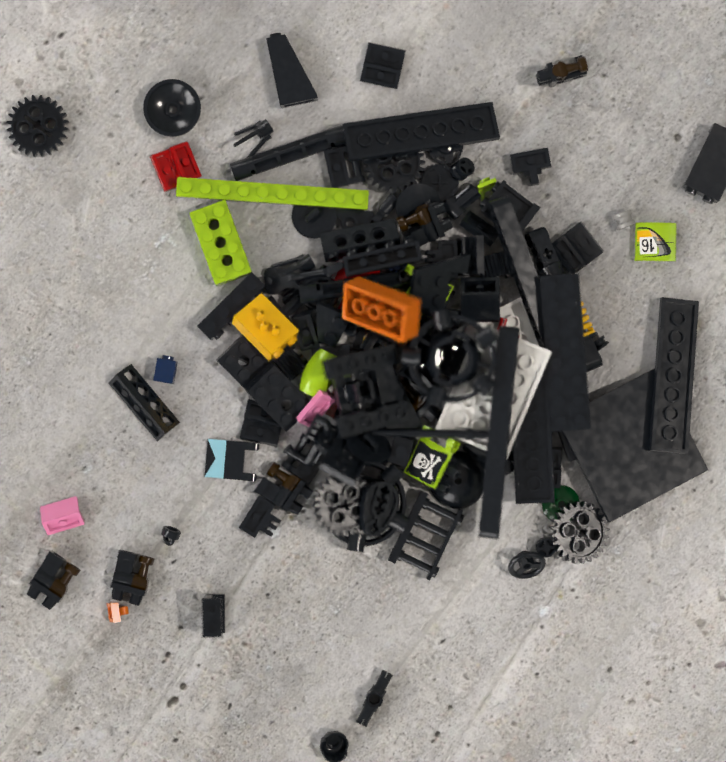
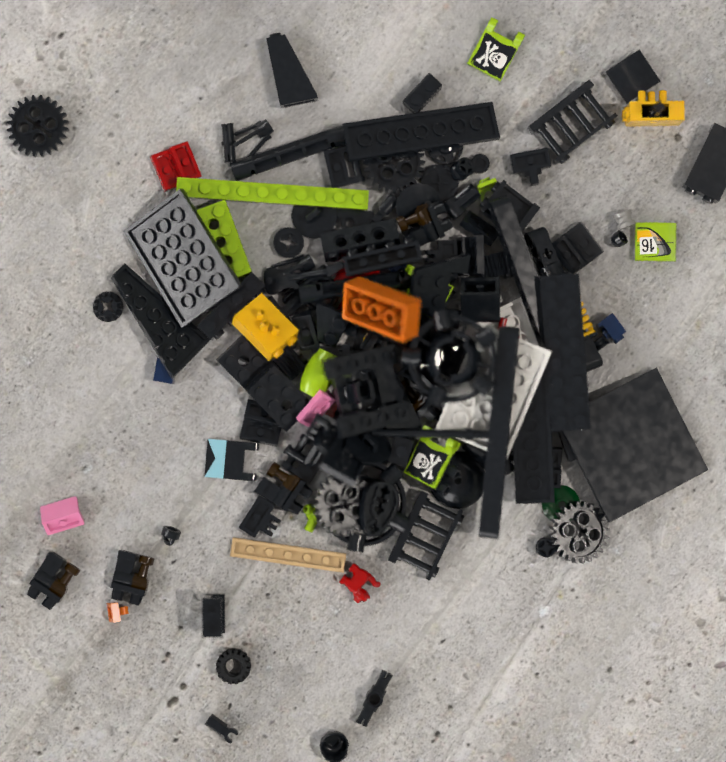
black fence [109,364,180,441] -> none
black dish [143,79,201,137] -> none
black slope [360,42,406,89] -> none
black piece [508,551,546,579] -> none
hips [536,55,588,88] -> none
black plate [649,297,699,454] -> none
none -> black gear [93,292,124,322]
none -> black wing [111,264,210,379]
none -> plate [124,188,242,328]
none -> black bar [205,714,239,743]
none -> black tyre [216,648,251,684]
none -> black pin [221,123,236,163]
none -> tan tile [230,537,347,573]
none -> black gear [273,227,304,258]
none -> lime arm [303,504,317,533]
none -> red animal [339,563,381,603]
none -> black brick [403,73,442,113]
none -> flag [467,17,525,82]
none -> black tile [471,154,490,174]
none -> black fence [527,79,618,165]
none -> dark blue brick [595,313,626,344]
none -> black slope [606,50,660,104]
none -> black hinge [611,230,628,247]
none -> yellow piece [622,90,685,127]

